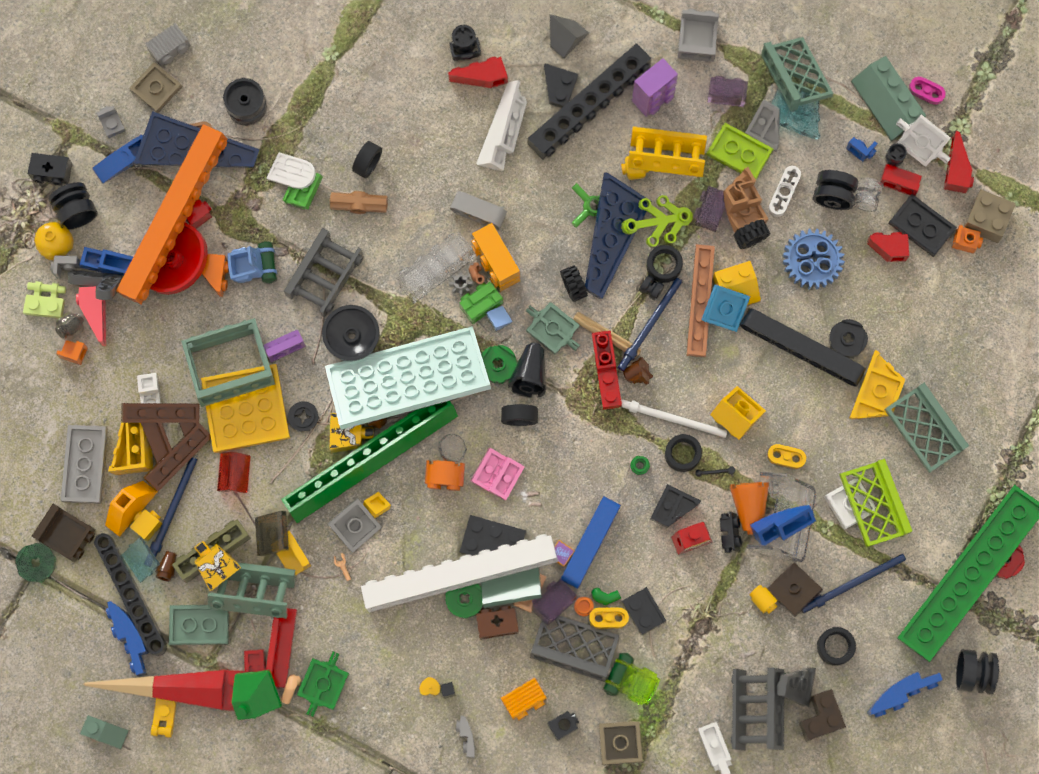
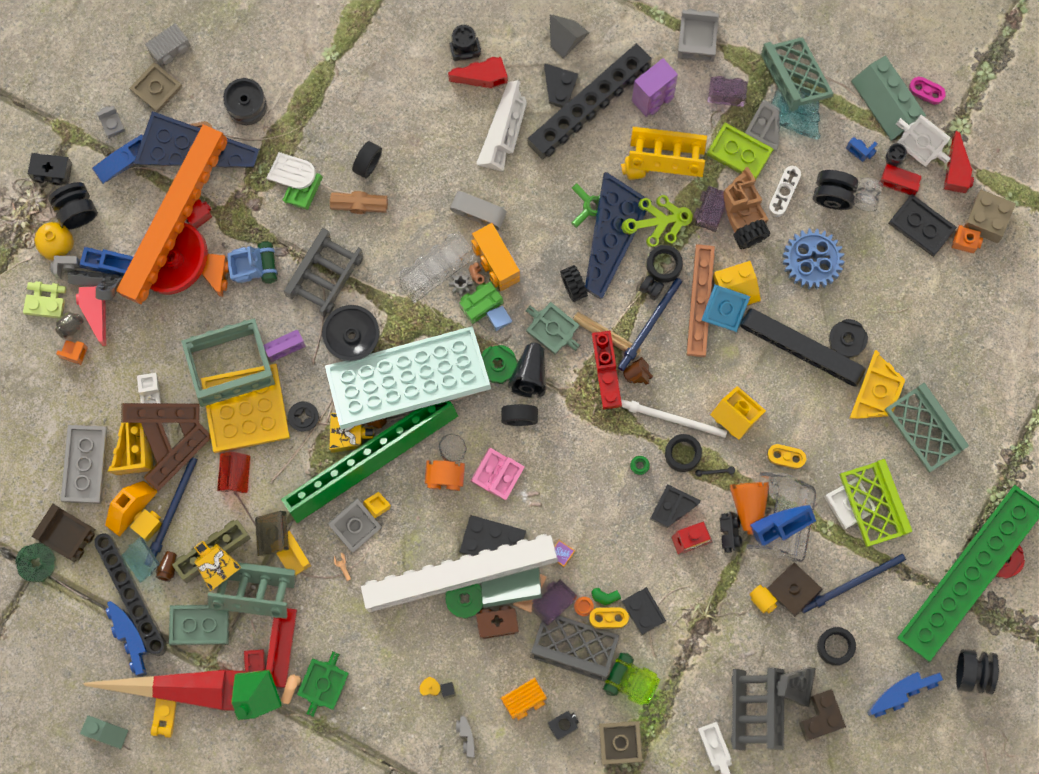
blue beam [560,496,621,589] -> none
red slope [867,232,909,262] -> none

